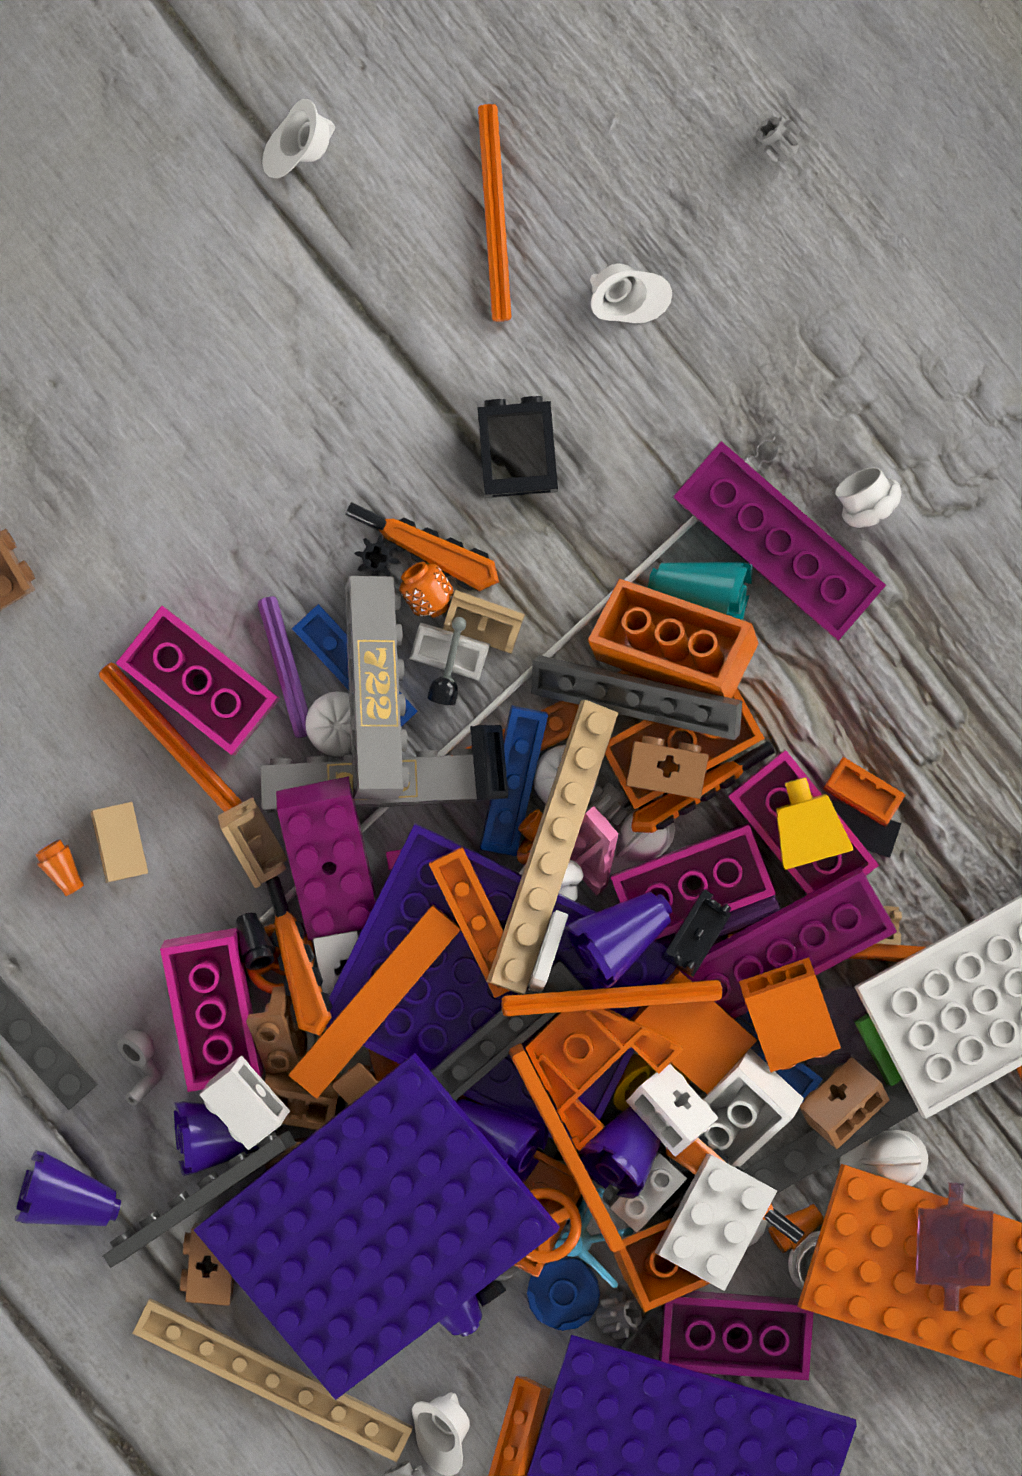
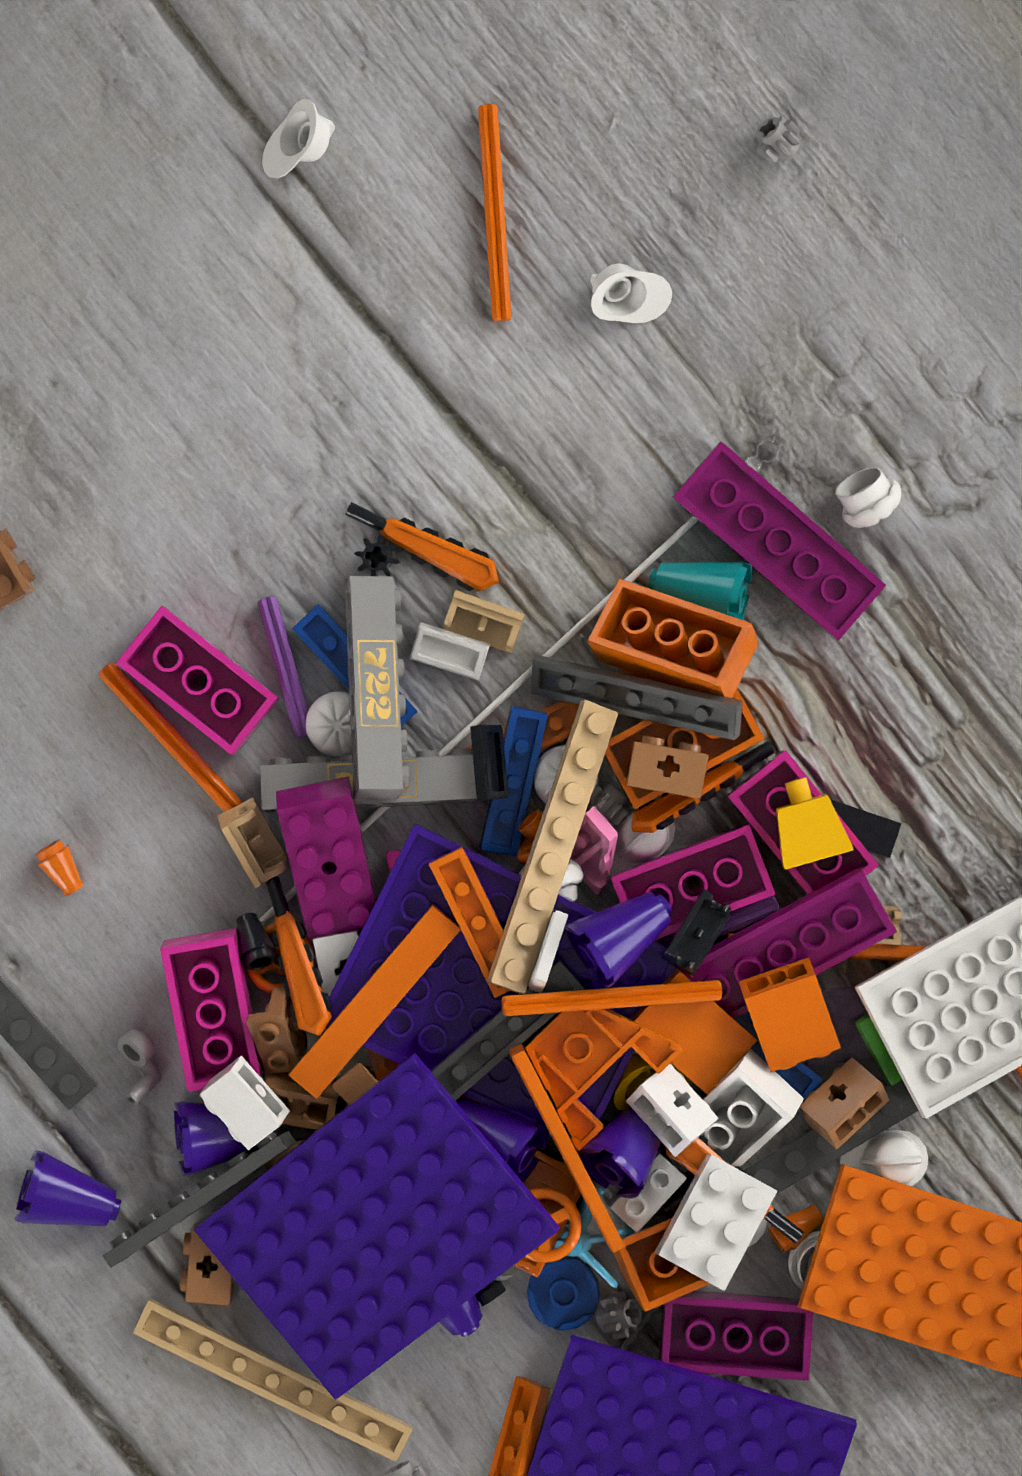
tan hinge [90,802,148,883] -> none
orange head [399,562,454,618] -> none
white piece [412,1392,470,1476] -> none
hinge [427,617,466,706] -> none
black window [477,396,558,498] -> none
orange plate [823,757,906,827] -> none
plate [915,1182,993,1311] -> none

